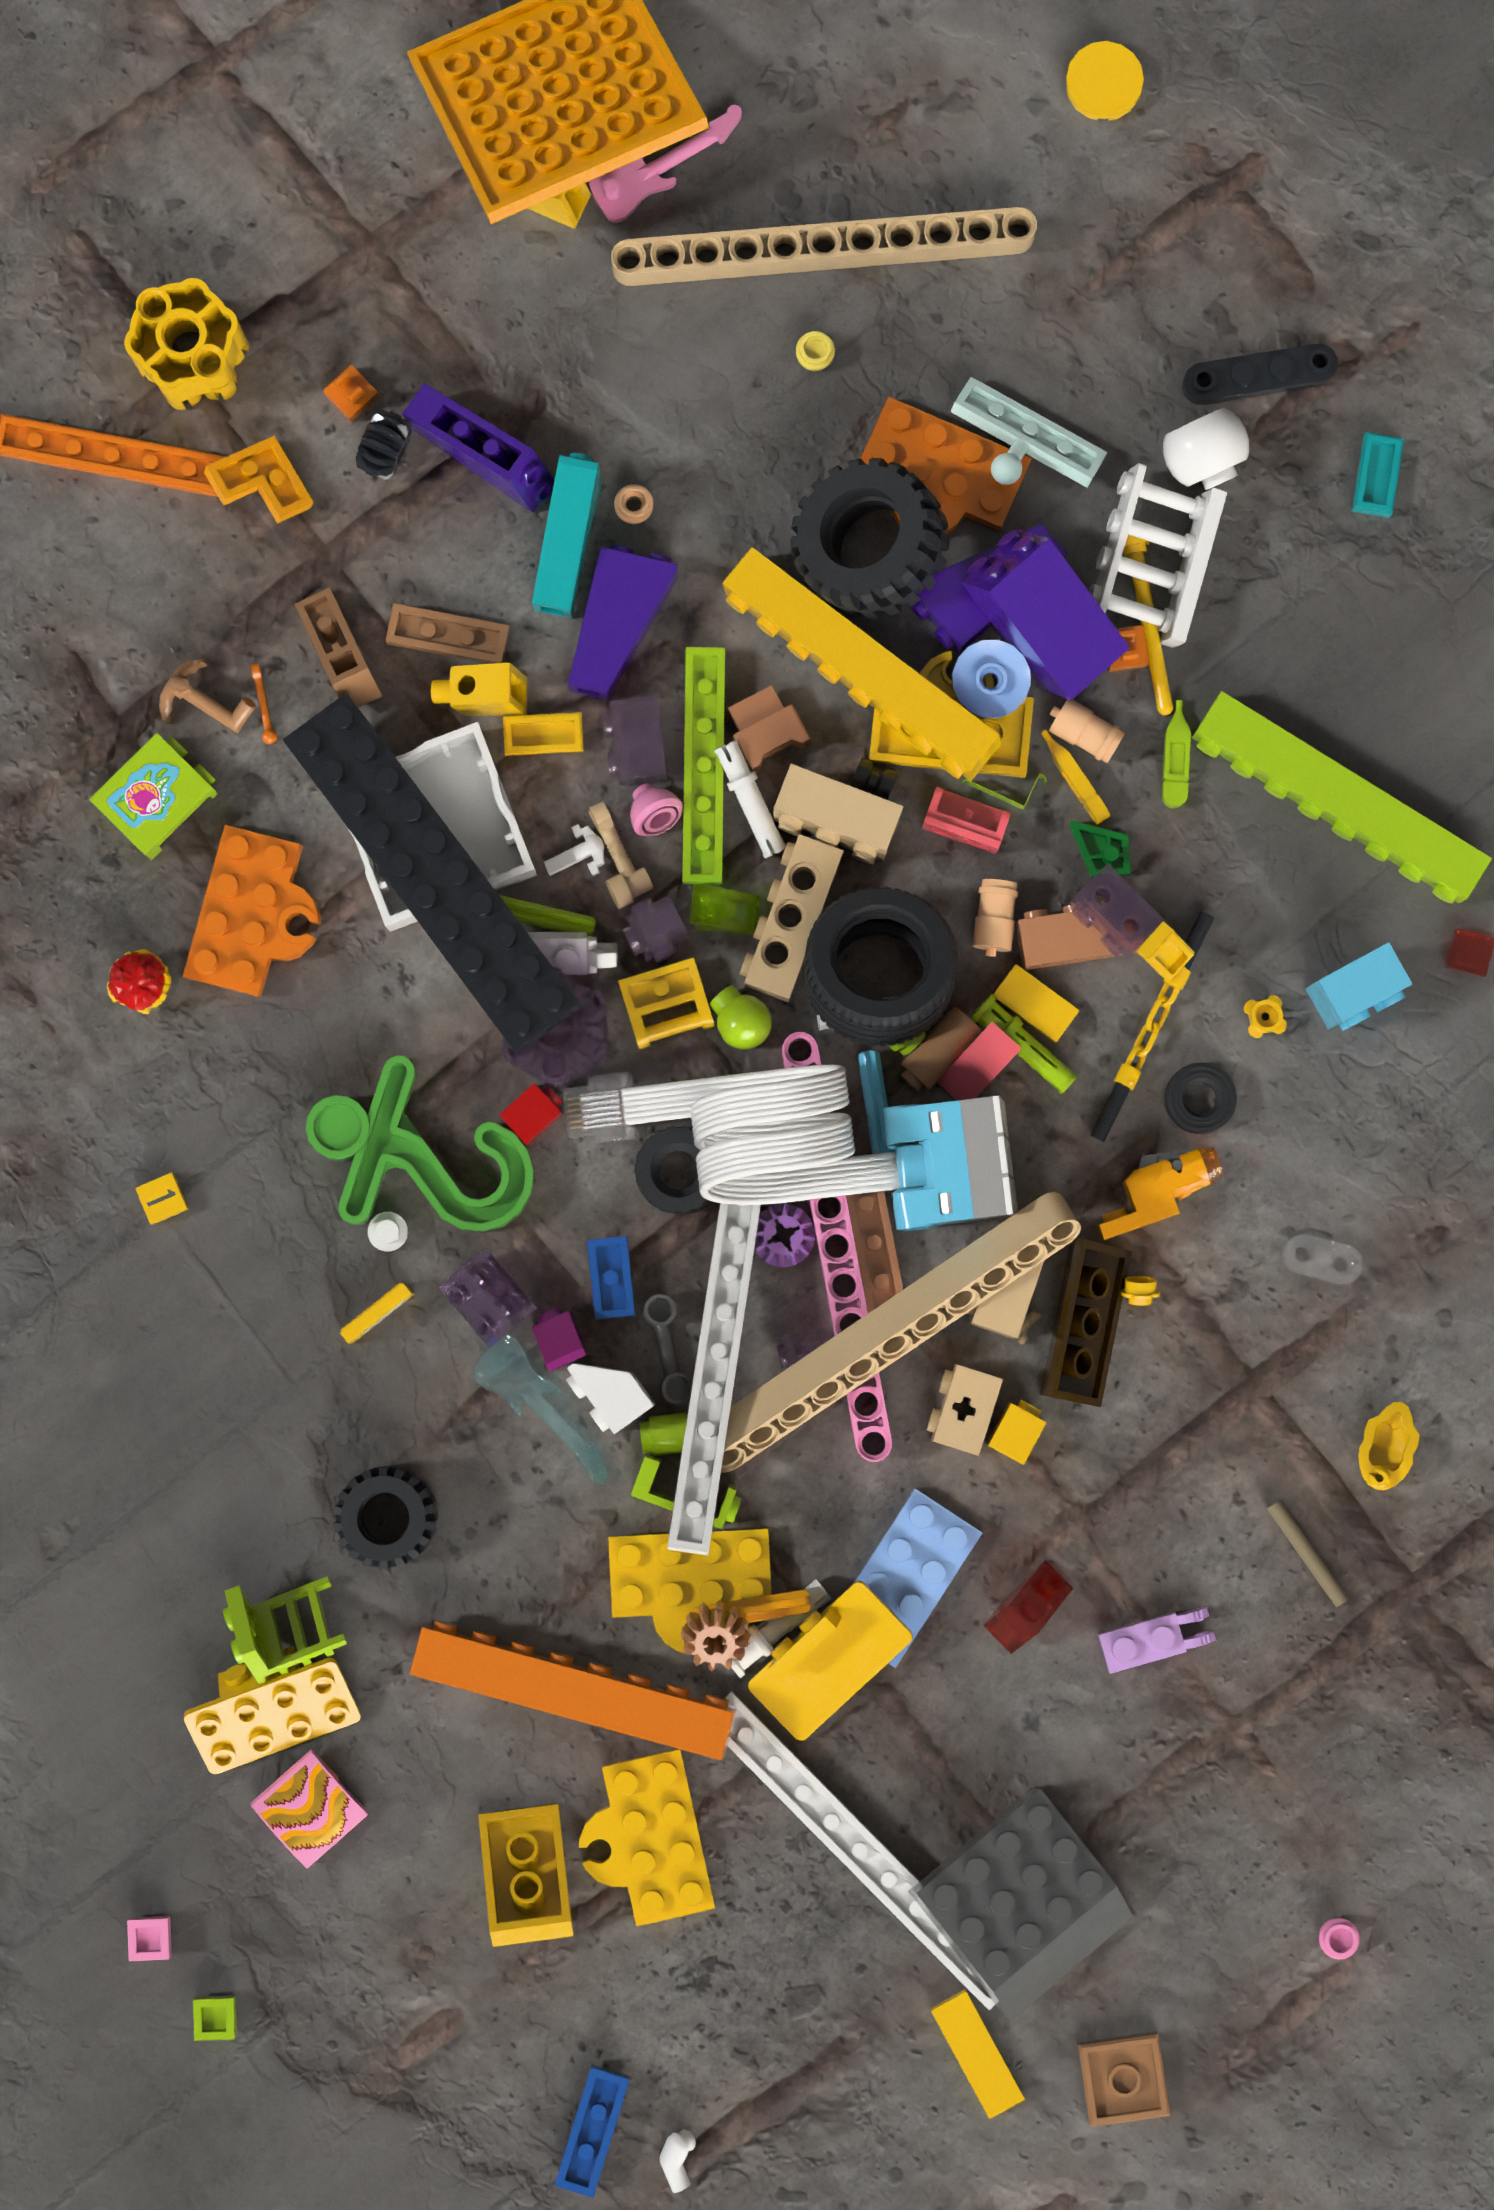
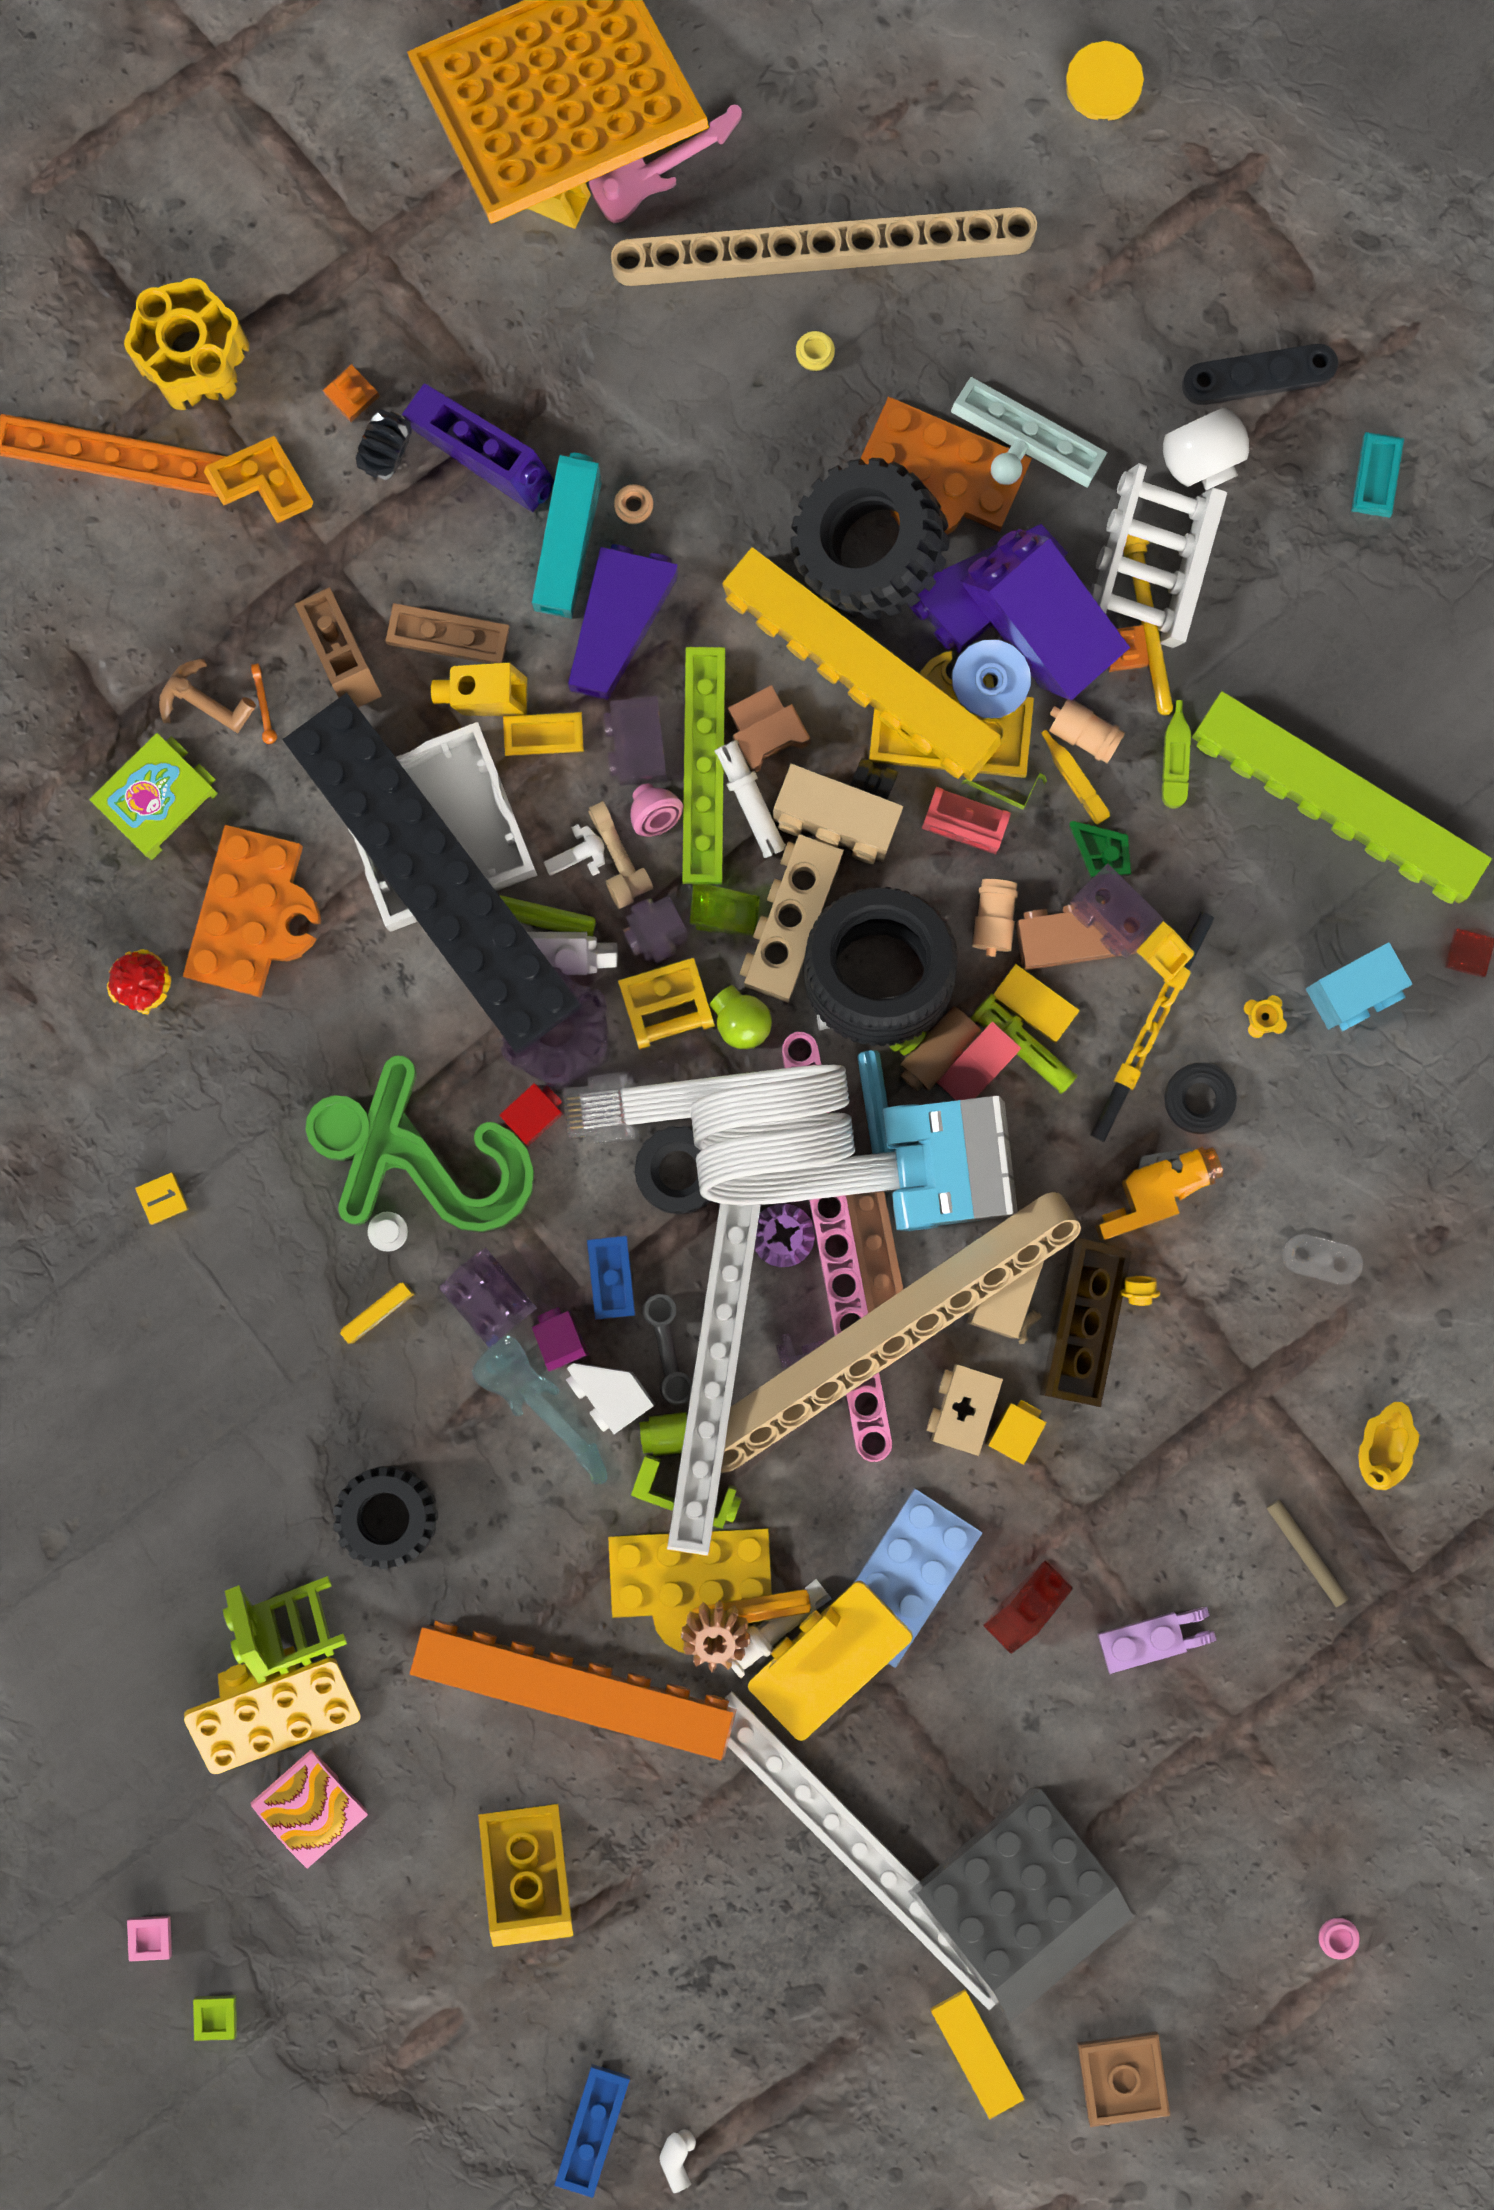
yellow plate [579,1748,715,1927] -> none

